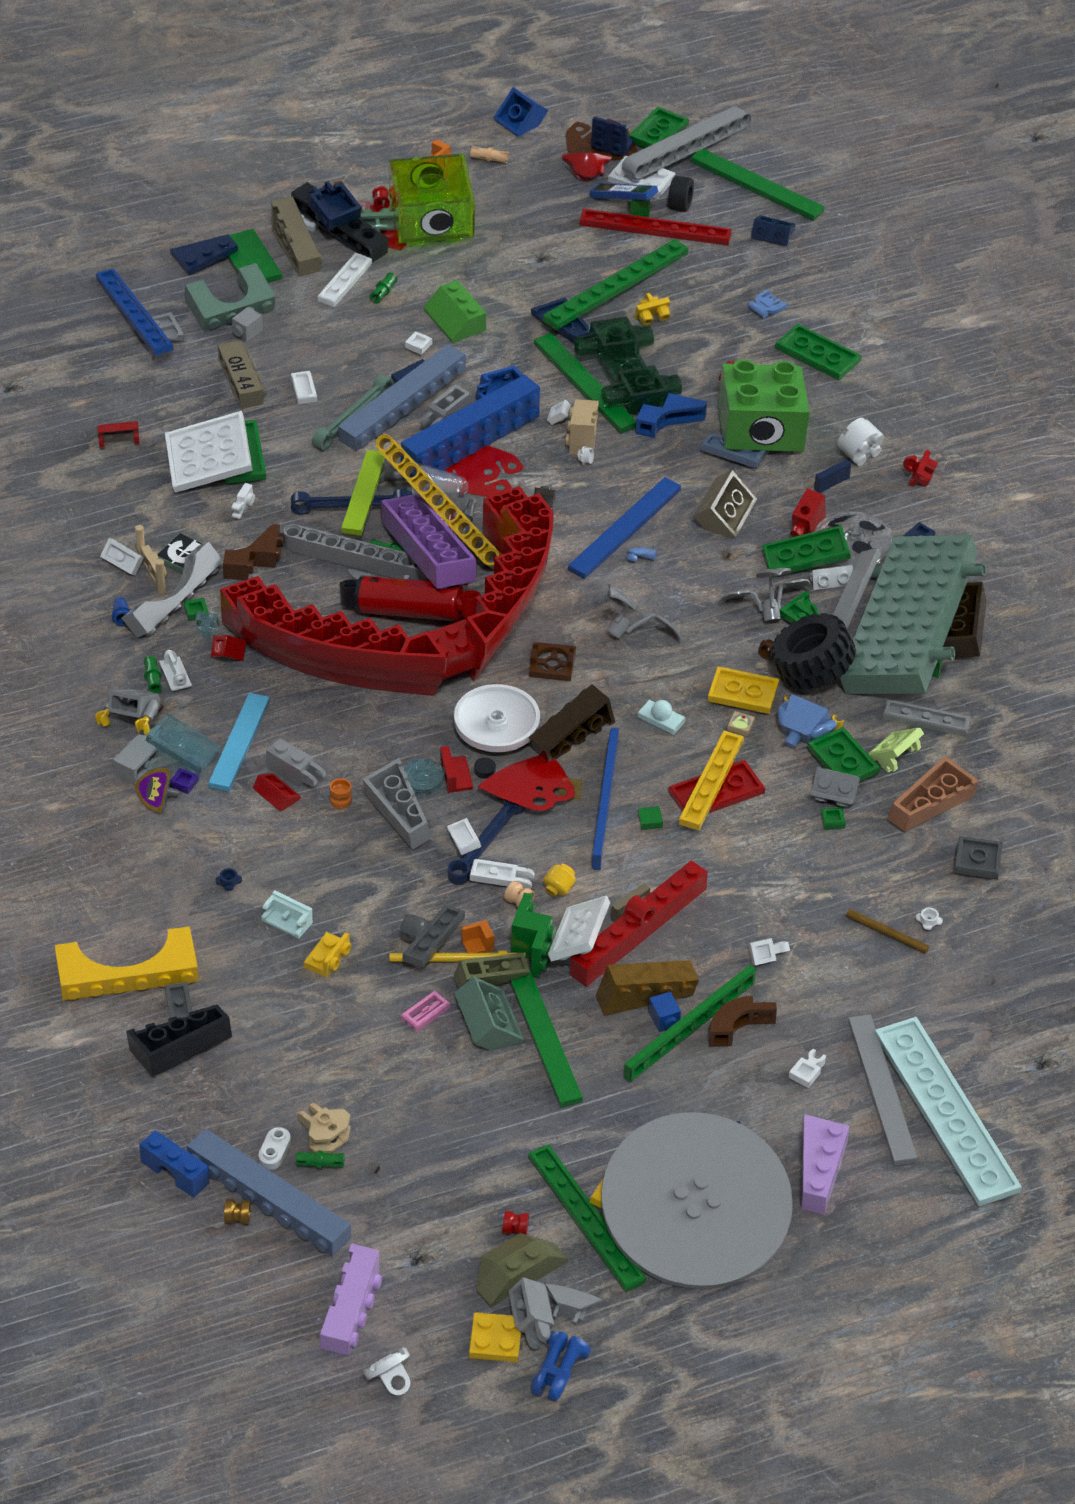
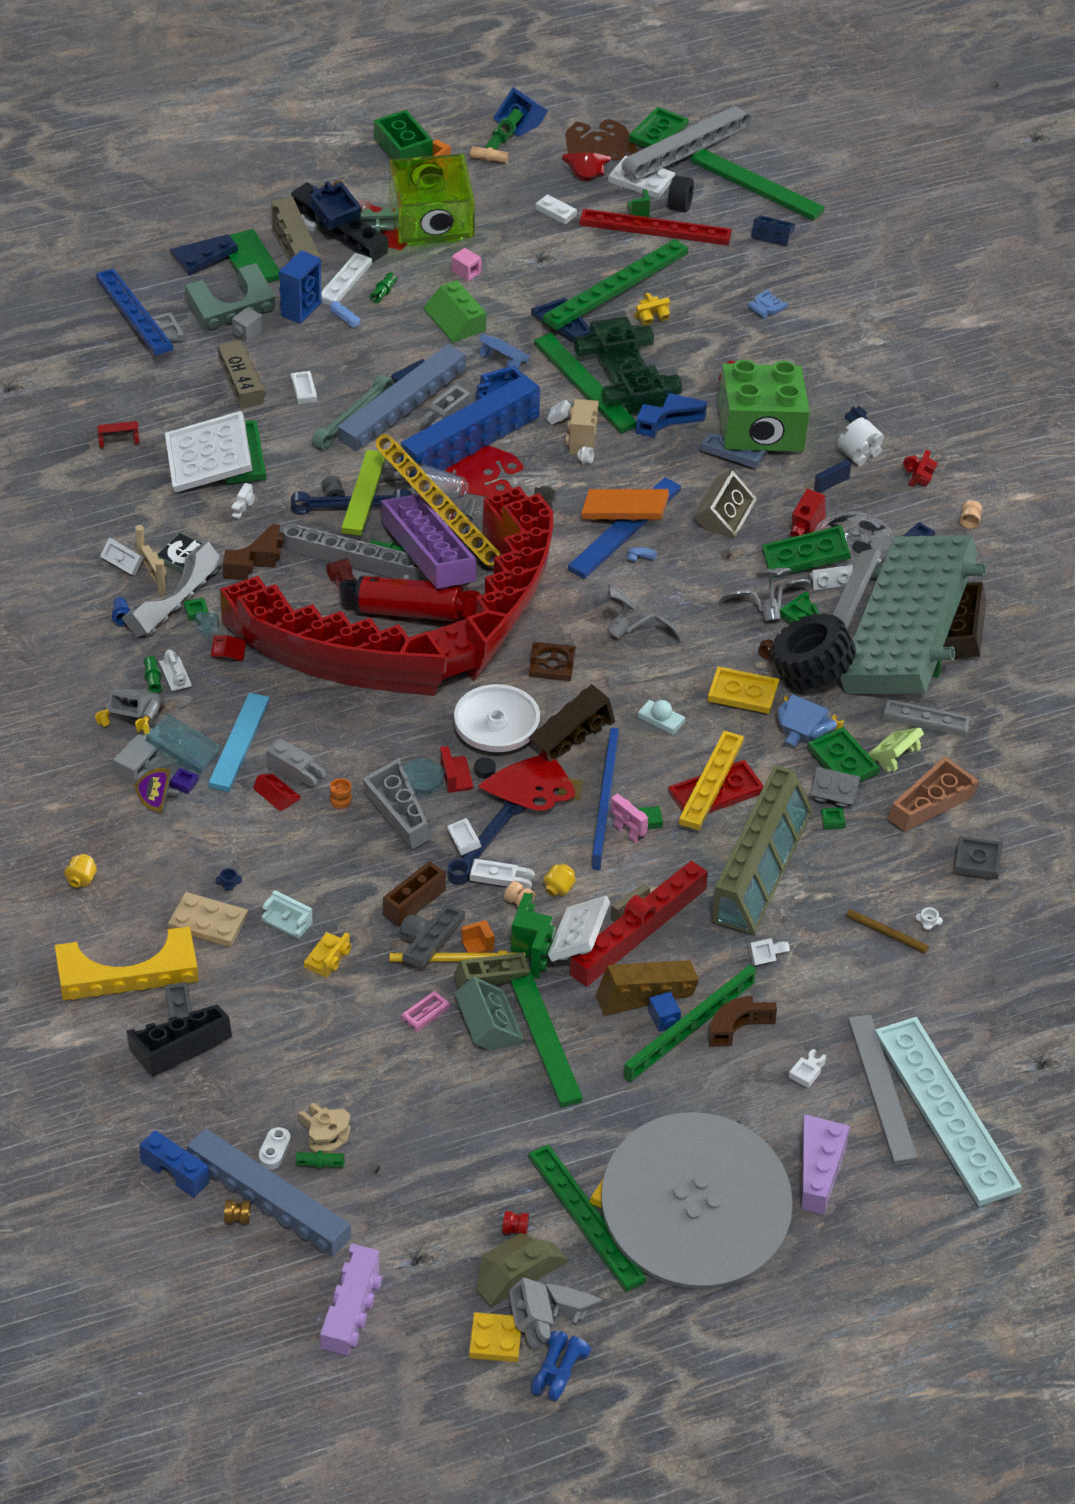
white tile [363,1347,410,1395] -> none
red bush [372,186,390,210] -> none
white plate [405,331,432,355] -> none
blue tile [589,183,659,200] -> none
dark blue bracket [591,116,634,157] -> none
tan tile [727,711,755,736] -> none
green tile [775,324,862,381] -> none
none -> yellow head [64,854,97,888]
none -> tan plate [168,892,248,947]
none -> blue brick [279,250,322,324]
none -> dark grey wheel [321,475,345,497]
none -> clear red piece [326,558,356,589]
none -> light blue axle [330,301,360,328]
none -> green brick [374,109,433,168]
none -> reddish brown brick [383,861,446,927]
none -> bright pink brick [451,248,481,281]
none -> medium blue piece [479,334,530,369]
none -> green axle [485,108,523,150]
none -> white plate [536,194,577,225]
none -> orange tile [581,489,669,521]
none -> bright pink plate [610,793,648,844]
none -> olive window [712,765,812,935]
none -> dark blue plate [845,406,868,423]
none -> light nougat wheel [960,500,982,529]

